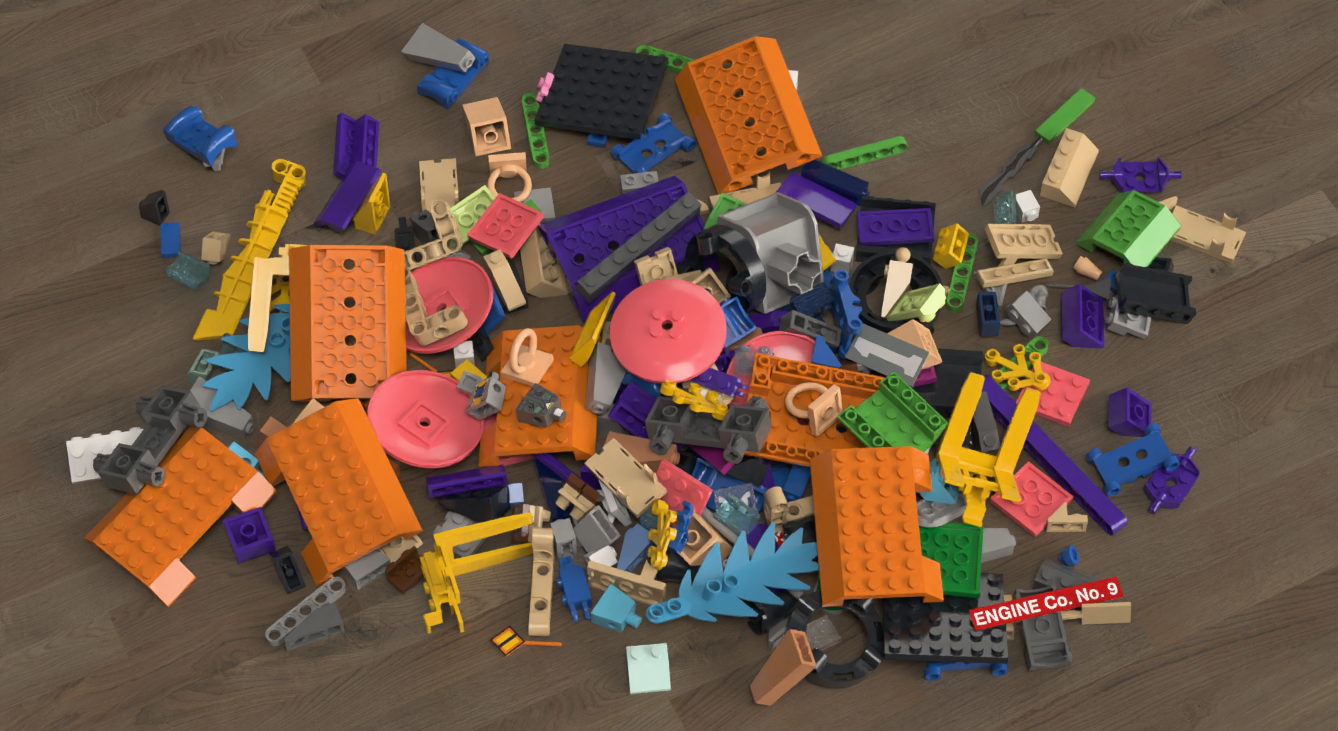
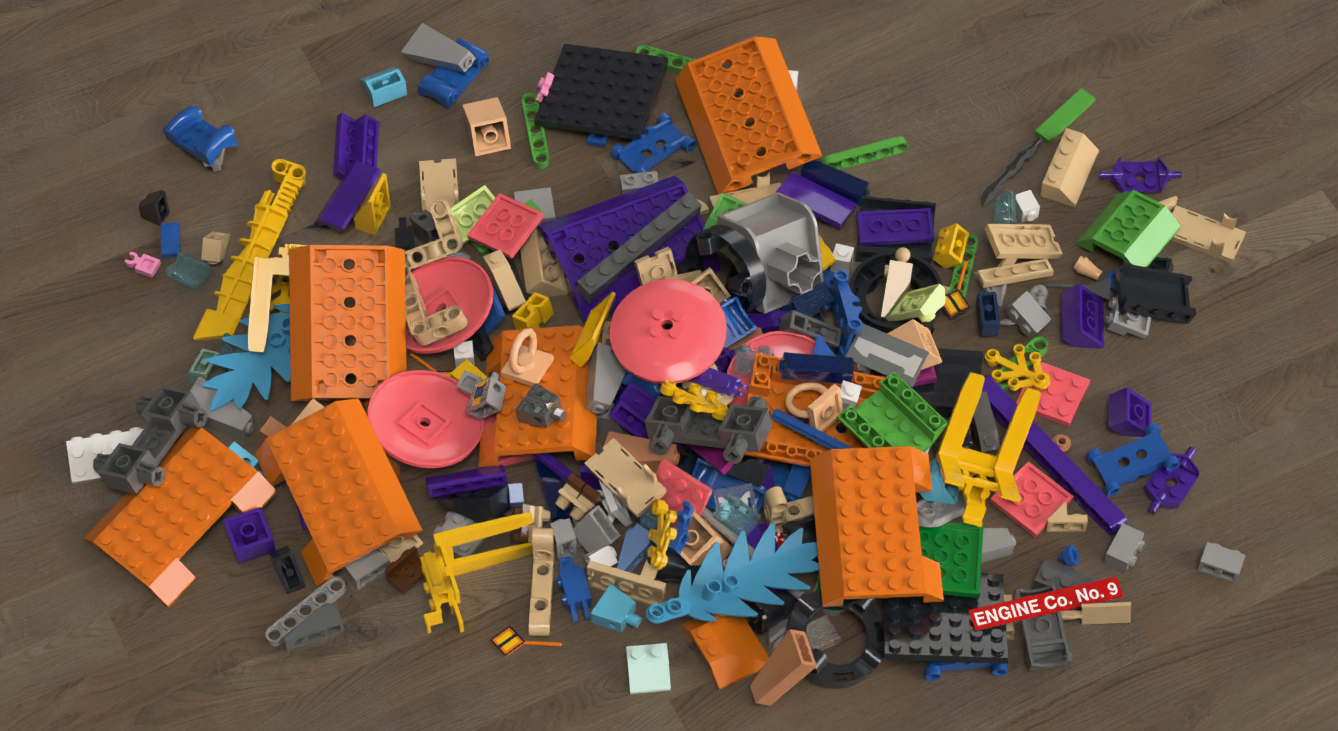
light nougat tile [487,152,532,203] -> none
none -> bright pink plate [125,252,161,278]
none -> medium azure slope [360,67,407,107]
none -> yellow brick [512,292,554,330]
none -> orange slope [680,612,769,690]
none -> blue axle [771,409,852,449]
none -> clear blue brick [778,352,854,384]
none -> white brick [840,380,862,411]
none -> piece [942,261,971,319]
none -> nougat plate [1052,434,1071,453]
none -> light grey brick [1104,523,1145,573]
none -> light grey brick [1198,542,1246,584]

